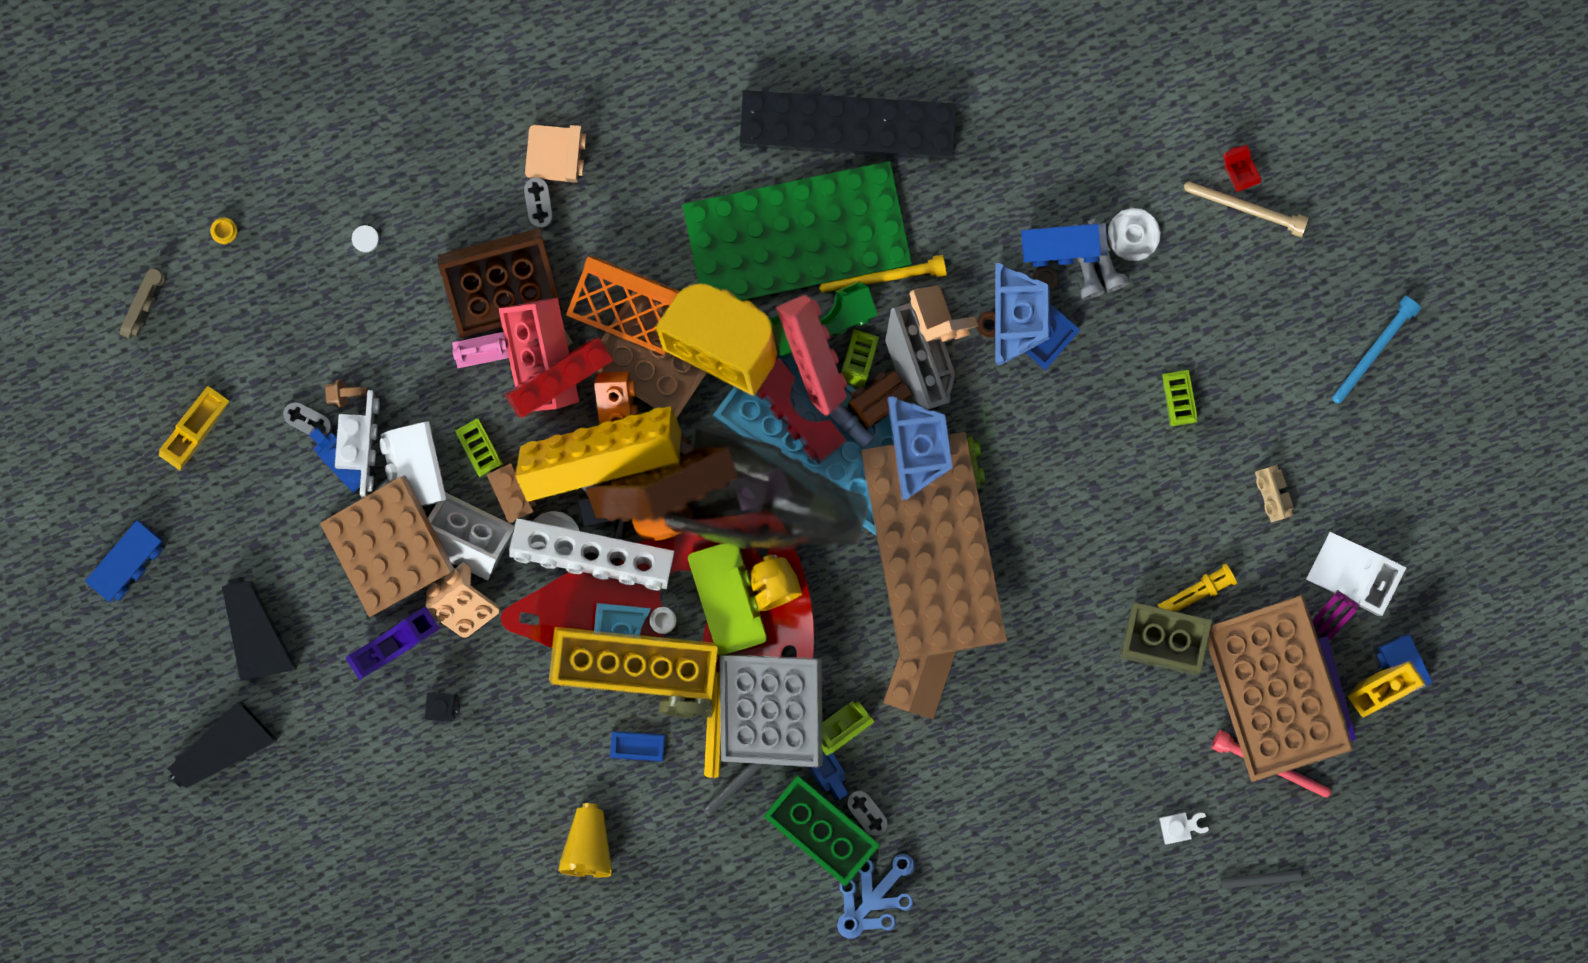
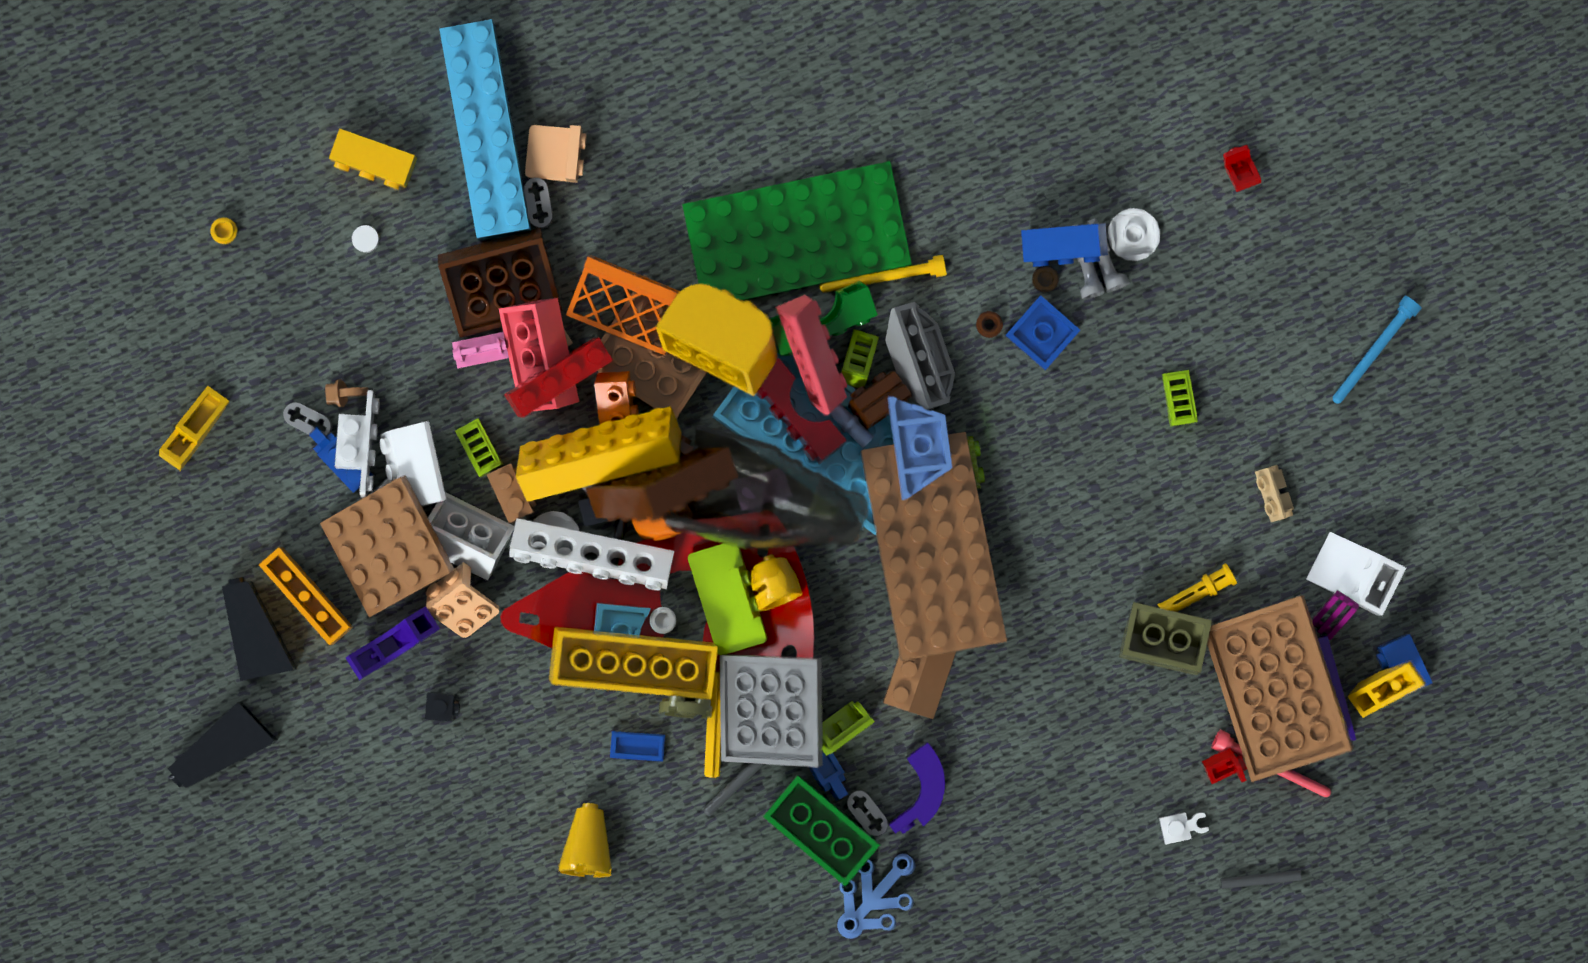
blue brick [85,520,166,602] -> none
dark tan plate [120,269,166,339] -> none
black brick [740,90,956,160] -> none
light nougat bracket [910,286,978,342] -> none
medium blue wing [995,263,1050,365] -> none
tan piece [1184,182,1309,237] -> none
none -> light orange brick [259,547,353,645]
none -> yellow brick [329,128,417,190]
none -> medium azure brick [439,19,531,241]
none -> dark purple arch [888,742,945,834]
none -> red bracket [1202,748,1247,784]

